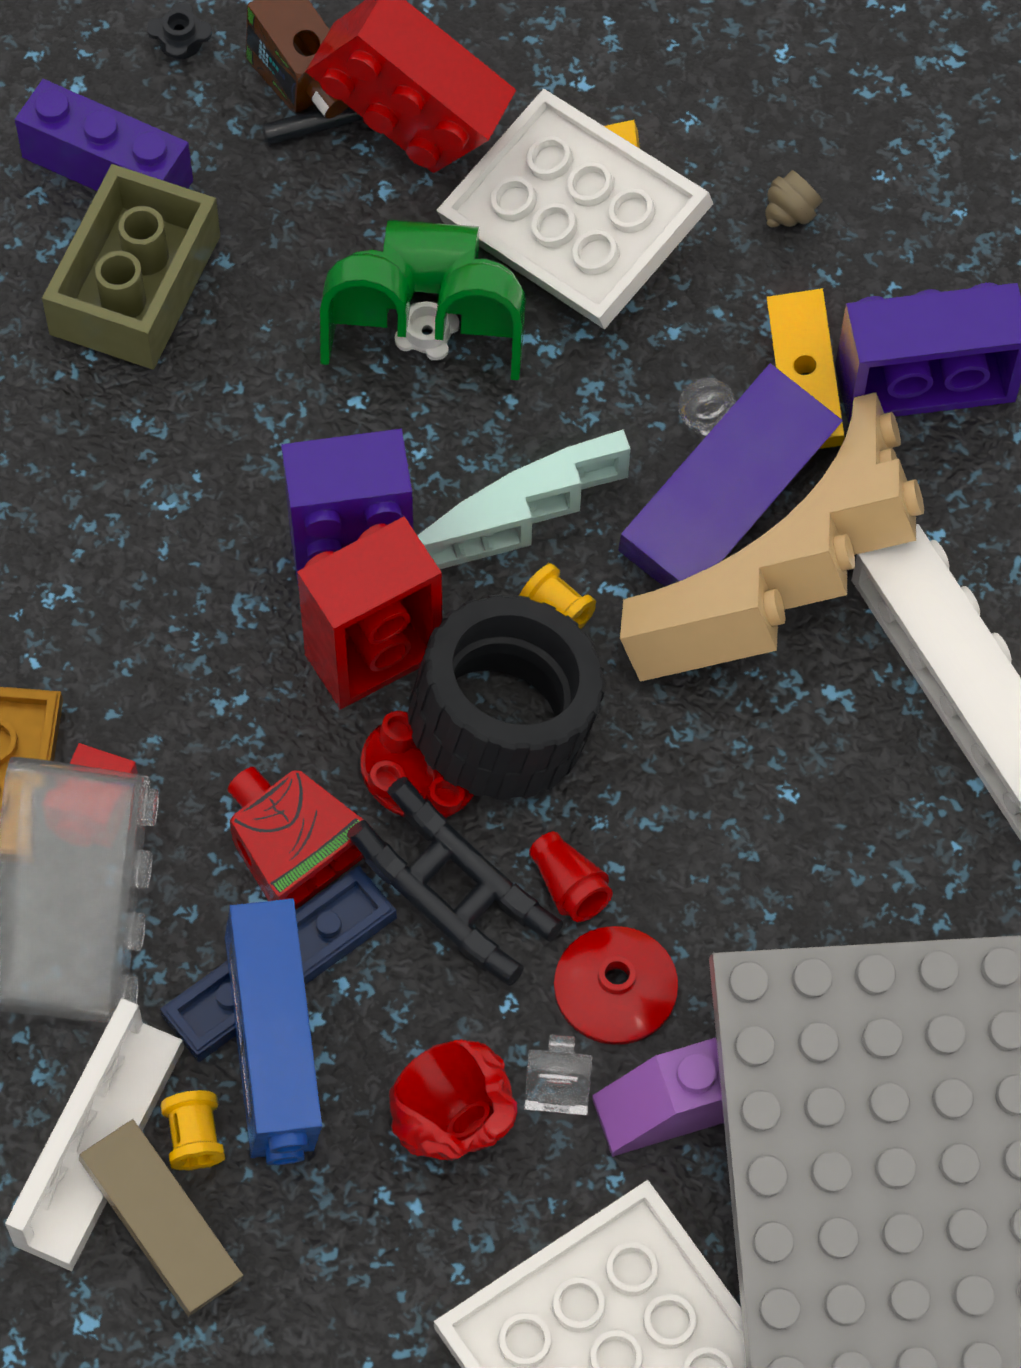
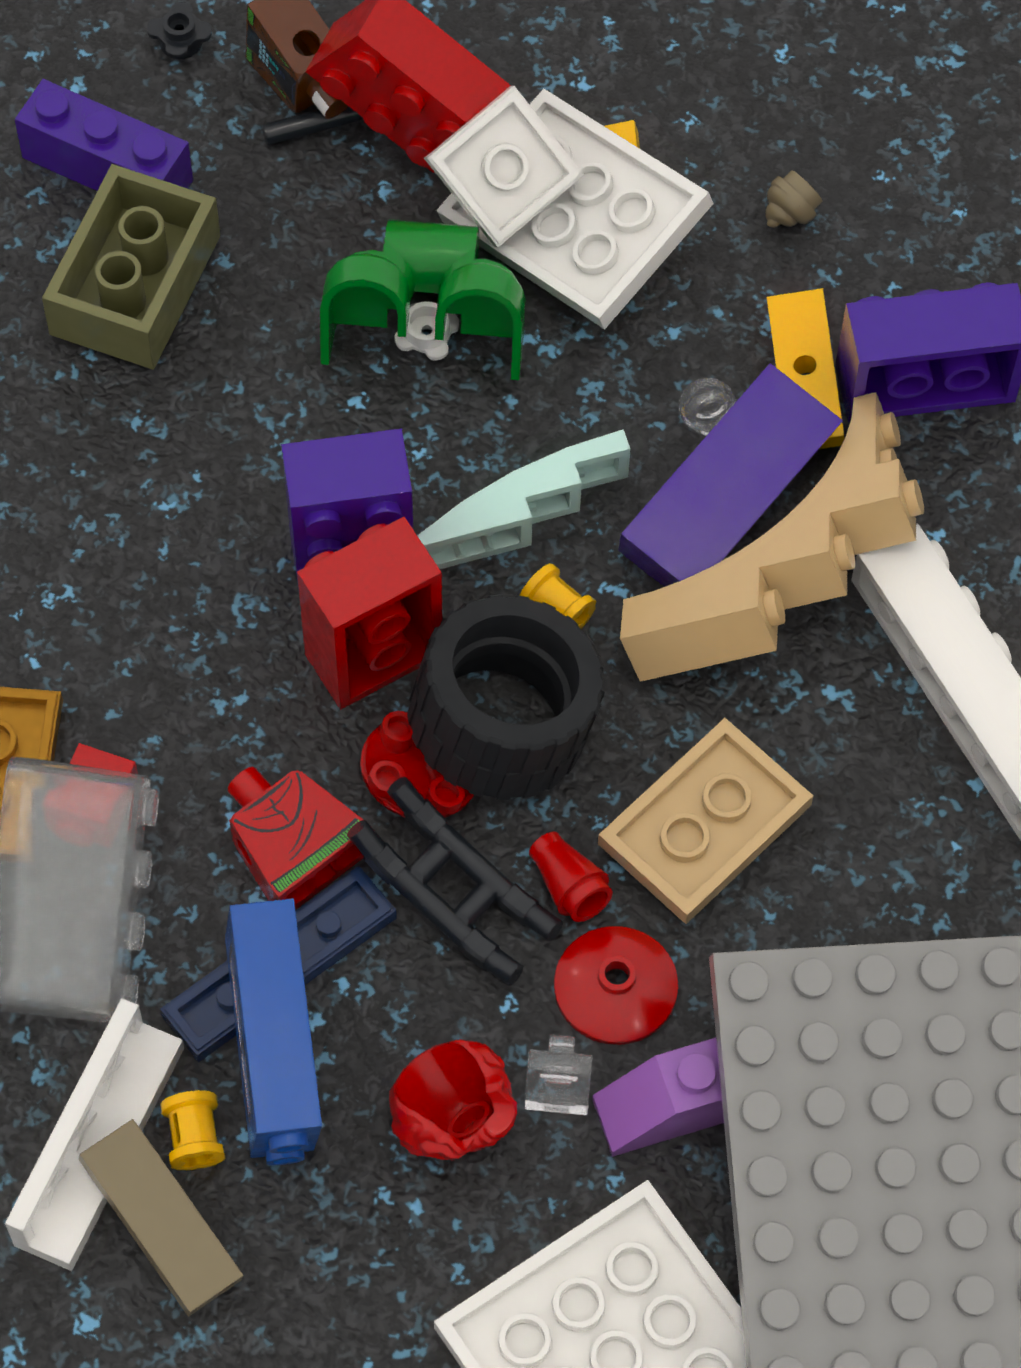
none -> white tile [424,86,584,247]
none -> tan plate [598,718,814,924]

